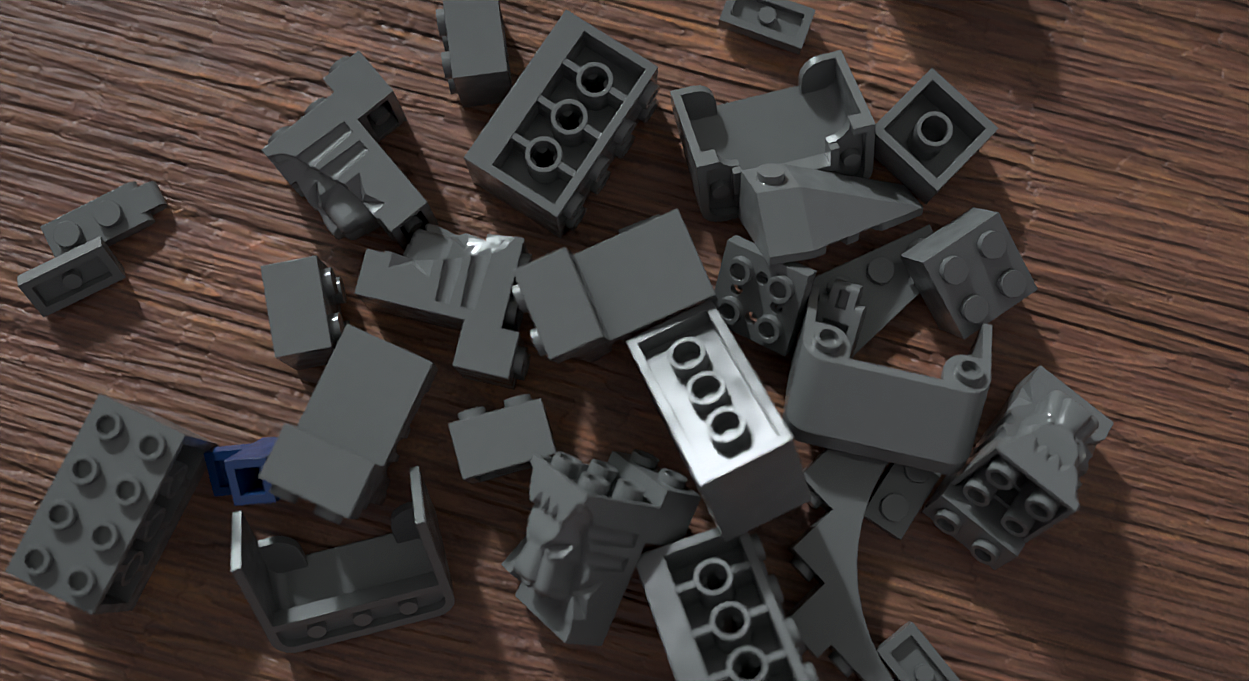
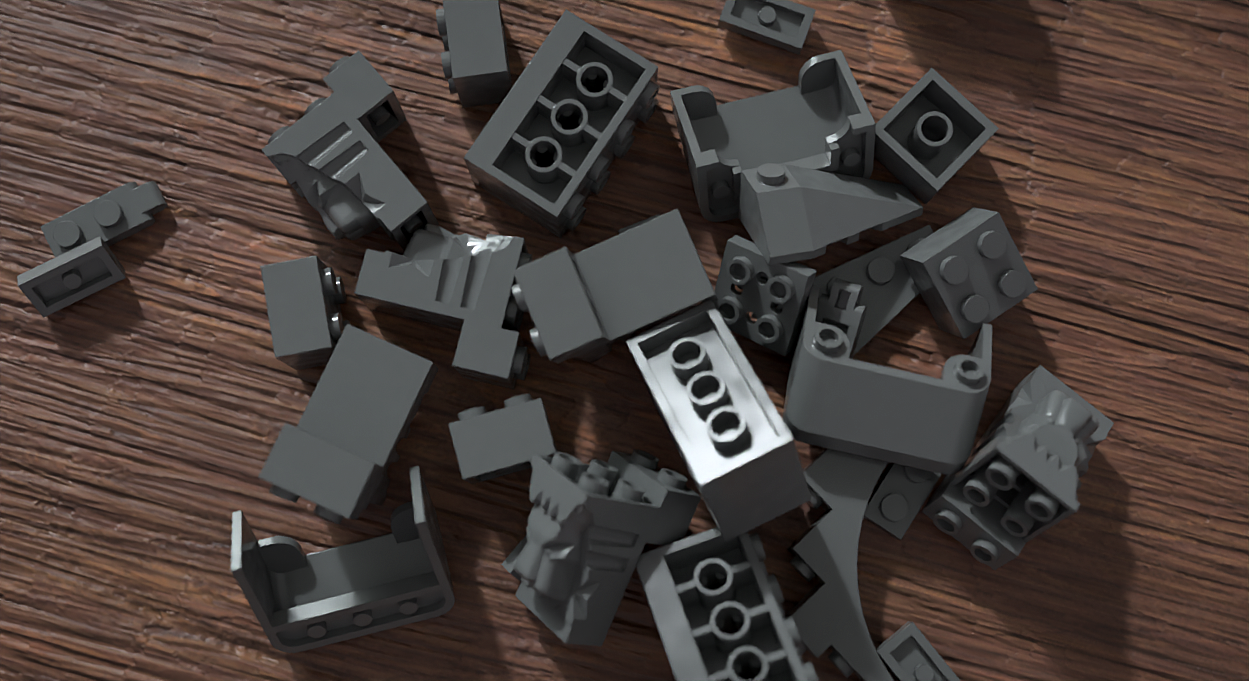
dark grey brick [5,394,219,615] -> none
dark blue brick [204,437,281,506] -> none

